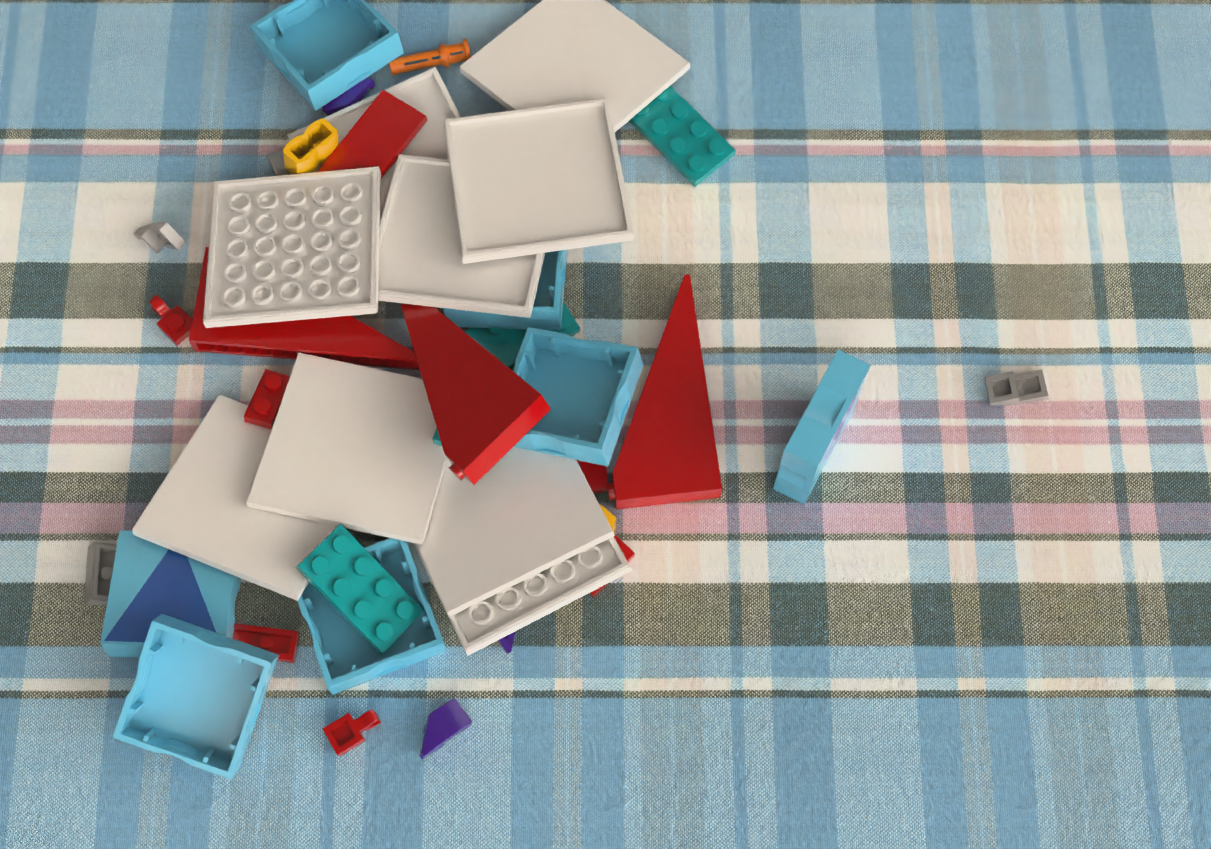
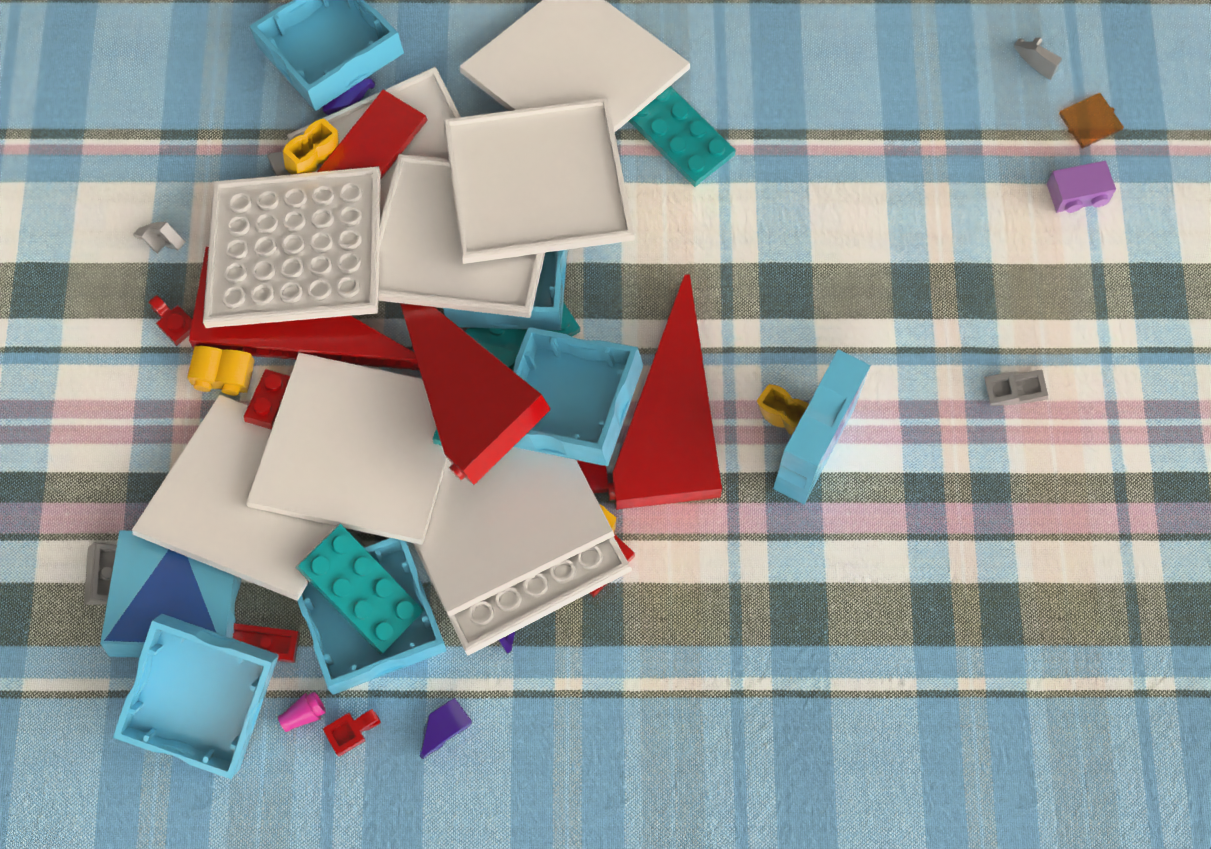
orange pin [389,38,471,76] -> none
none -> yellow brick [187,346,255,396]
none -> dark pink cone [278,692,326,732]
none -> yellow brick [757,384,809,436]
none -> light grey slope [1014,37,1062,80]
none -> medium lavender brick [1047,160,1116,213]
none -> clear orange piece [1059,93,1124,149]

